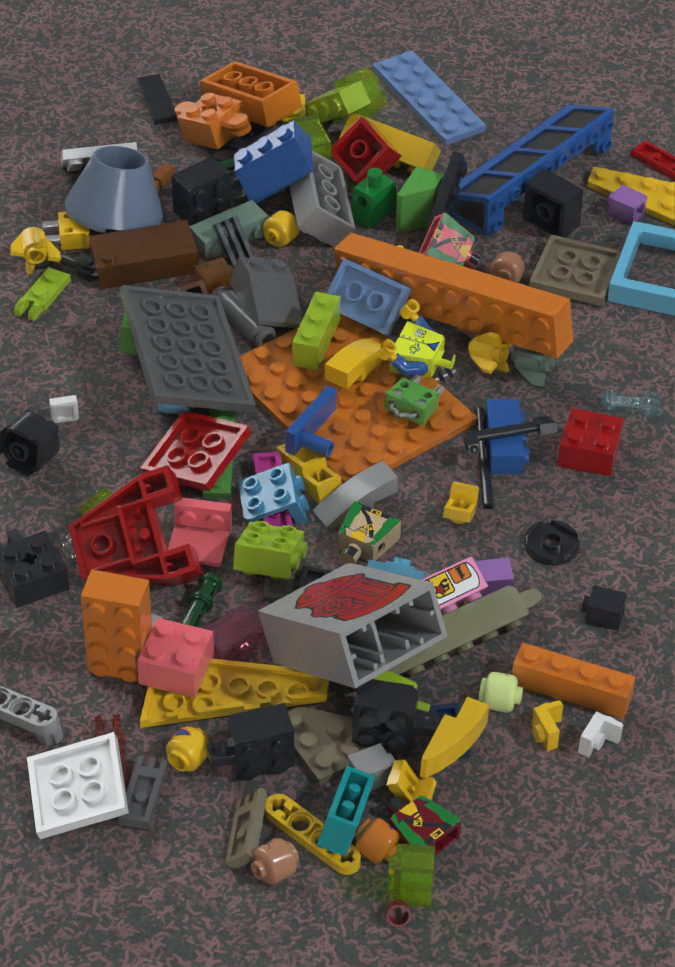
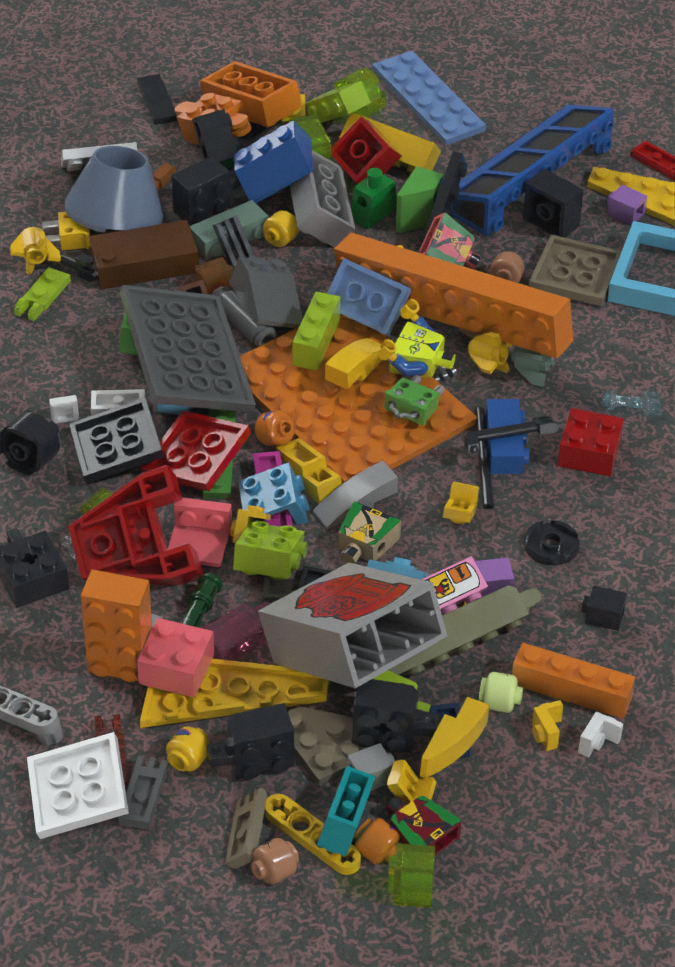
blue piece [285,386,337,457] -> none
dark red hinge [385,899,412,928] -> none
none -> plate [69,397,164,484]
none -> white plate [91,389,145,416]
none -> black brick [192,109,240,162]
none -> yellow bracket [230,505,271,543]
none -> orange head [255,411,295,447]

